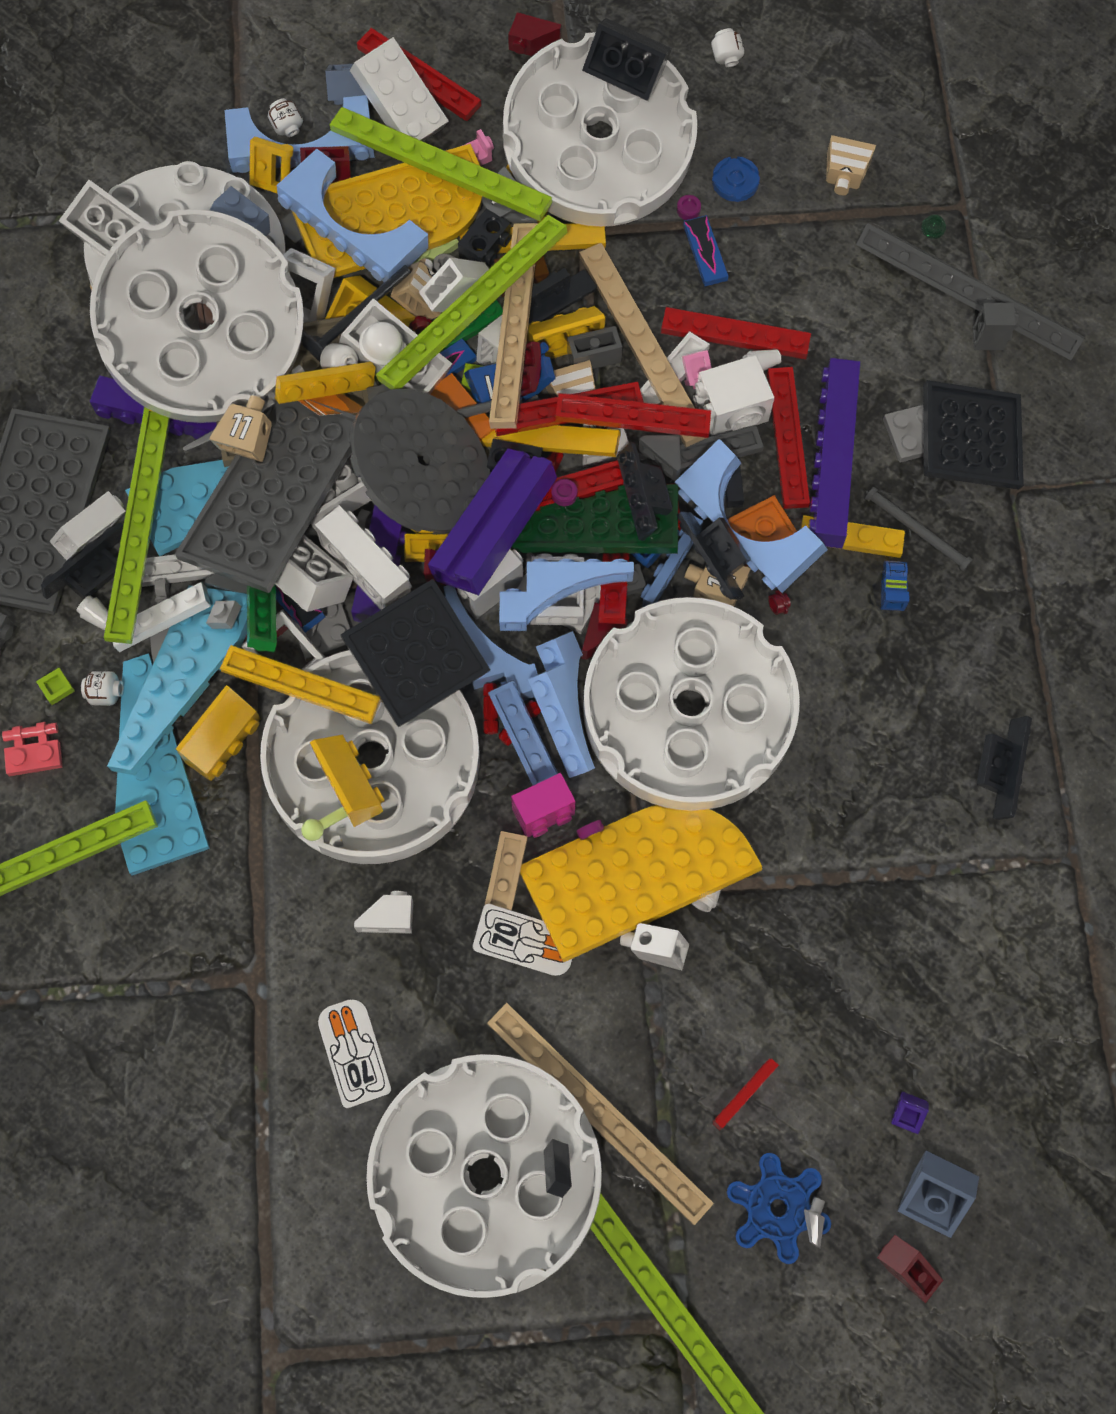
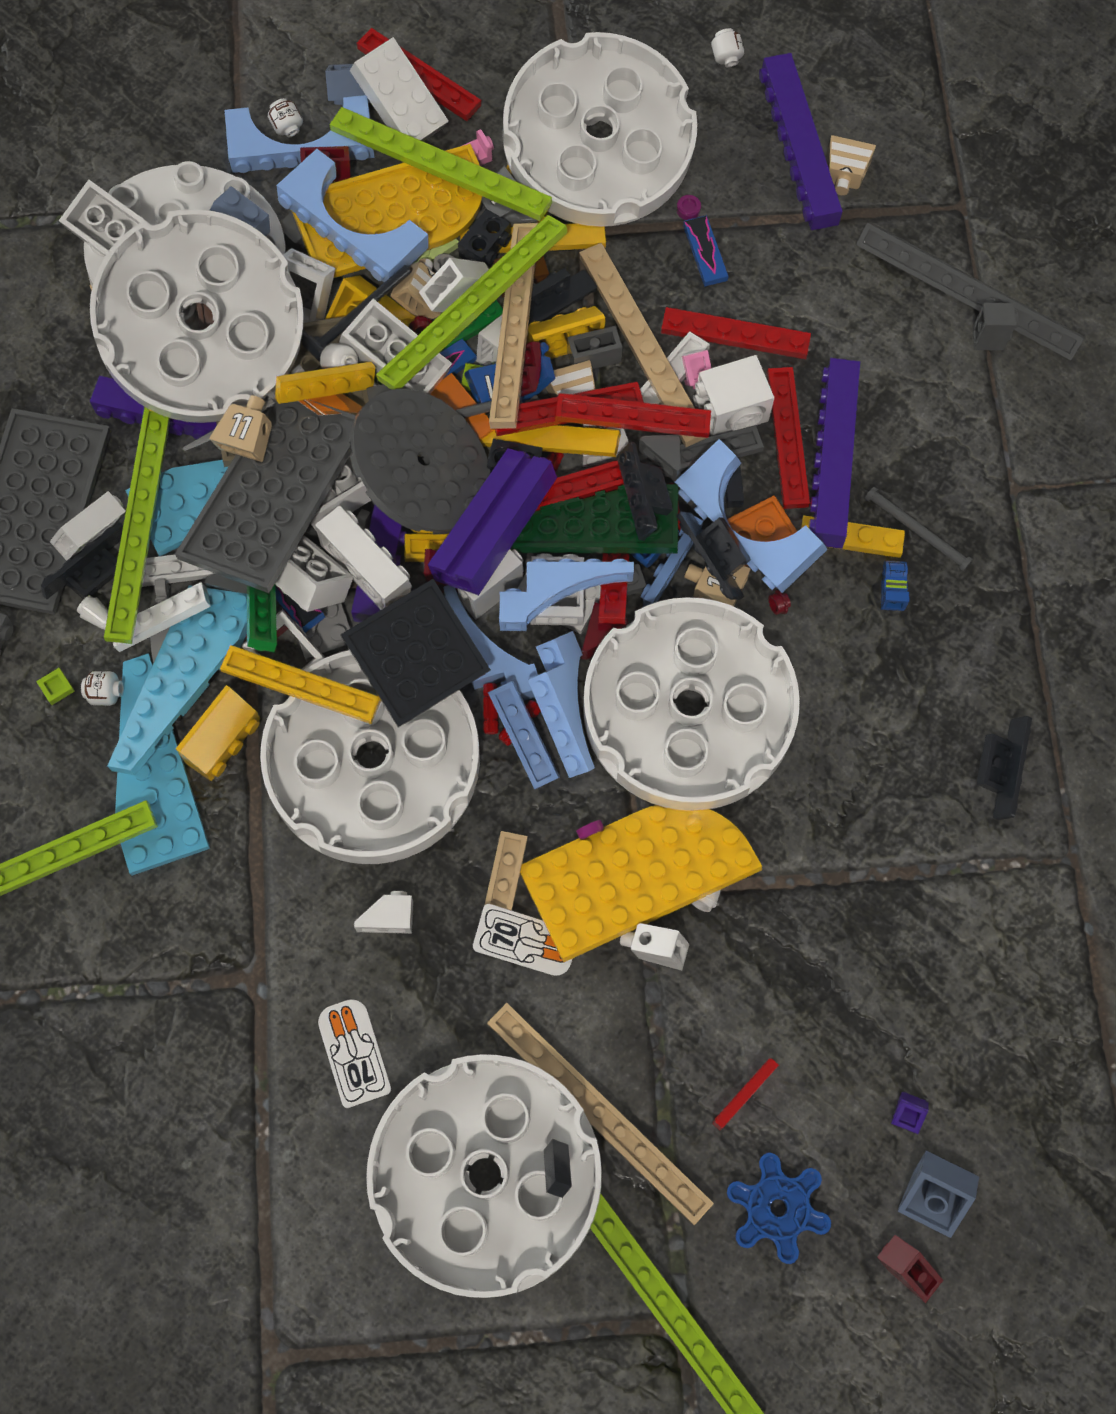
coral plate [2,722,63,777] -> none
light grey plate [206,600,242,629] -> none
yellow plate [249,136,294,193] -> none
yellowish green bar [301,807,348,841] -> none
yellow slope [310,735,384,827] -> none
white helmet [359,322,404,366] -> none
dark red slope [508,12,561,56] -> none
dark pink brick [511,773,575,838] -> none
magenta tile [552,479,577,506] -> none
black slope [582,18,672,101] -> none
blue tile [712,156,760,202] -> none
white cone [743,349,781,371] -> none
light grey bar [804,1197,825,1248] -> none
light grey plate [883,405,924,463] -> none
clear green plate [921,215,946,239] -> none
black plate [923,380,1024,490] -> none
none -> dark purple brick [759,53,843,230]

